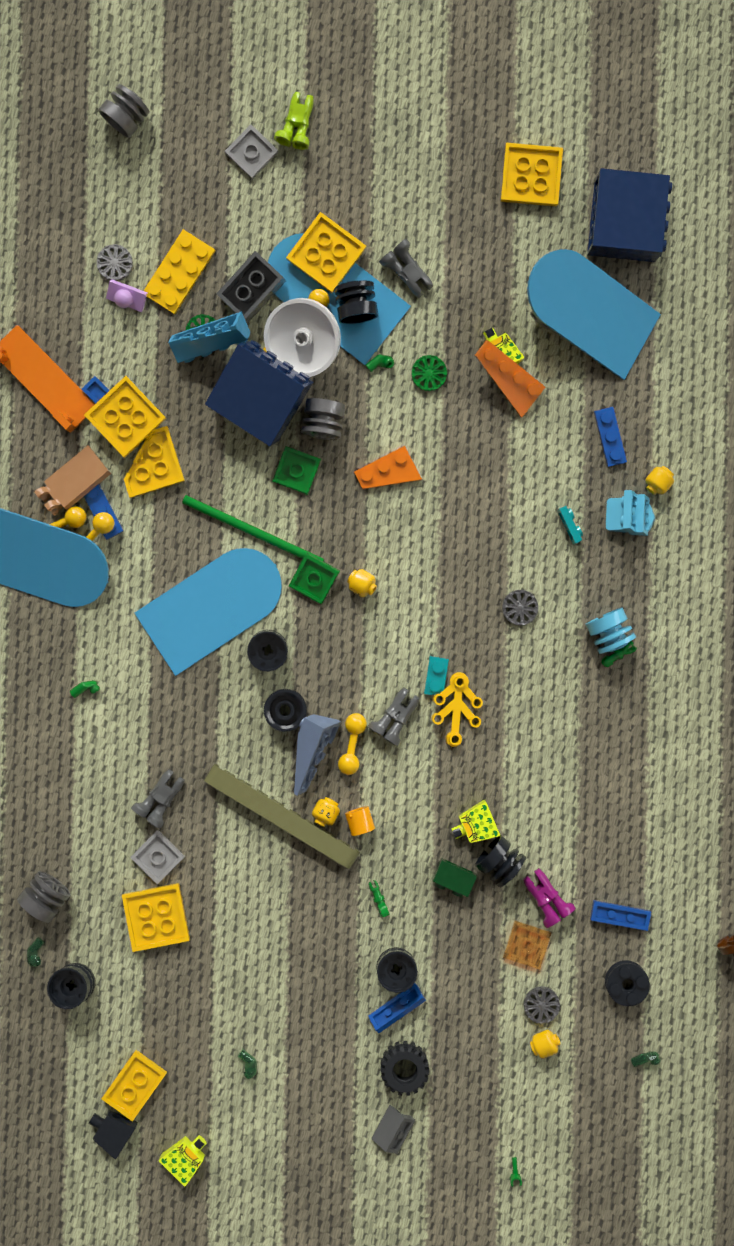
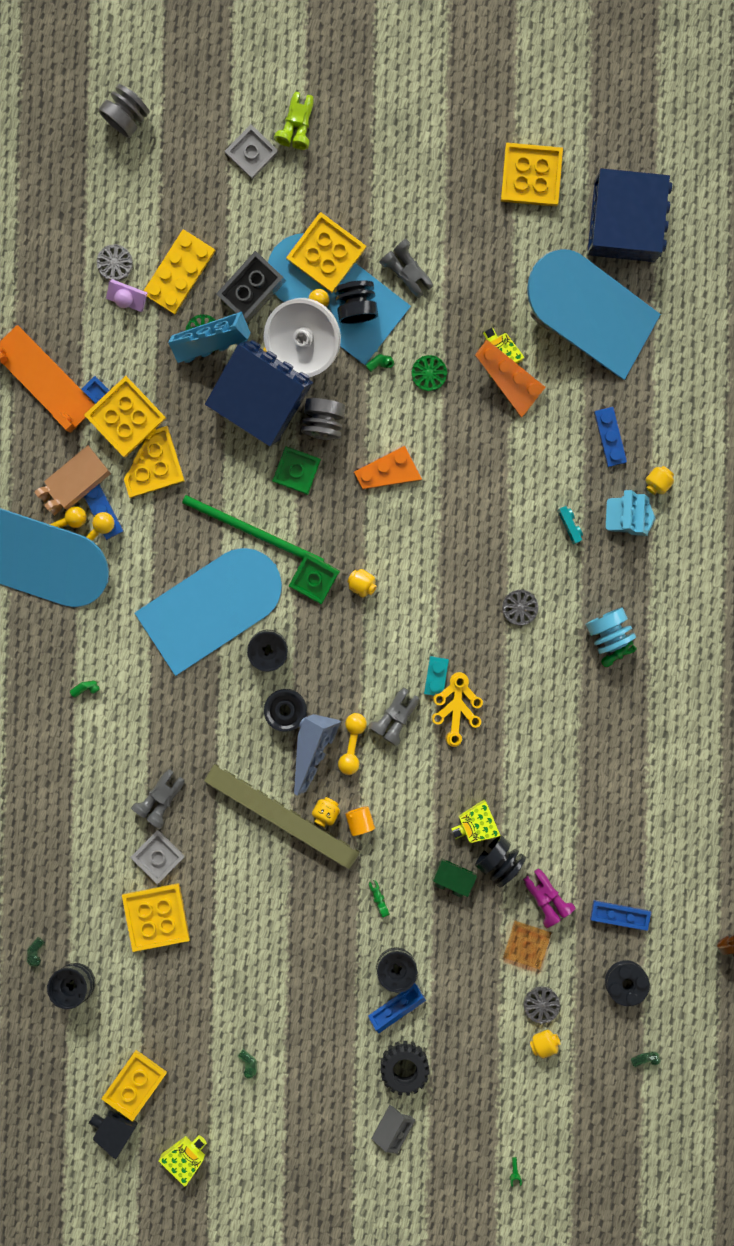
flat silver wheel [17,871,71,923] -> none

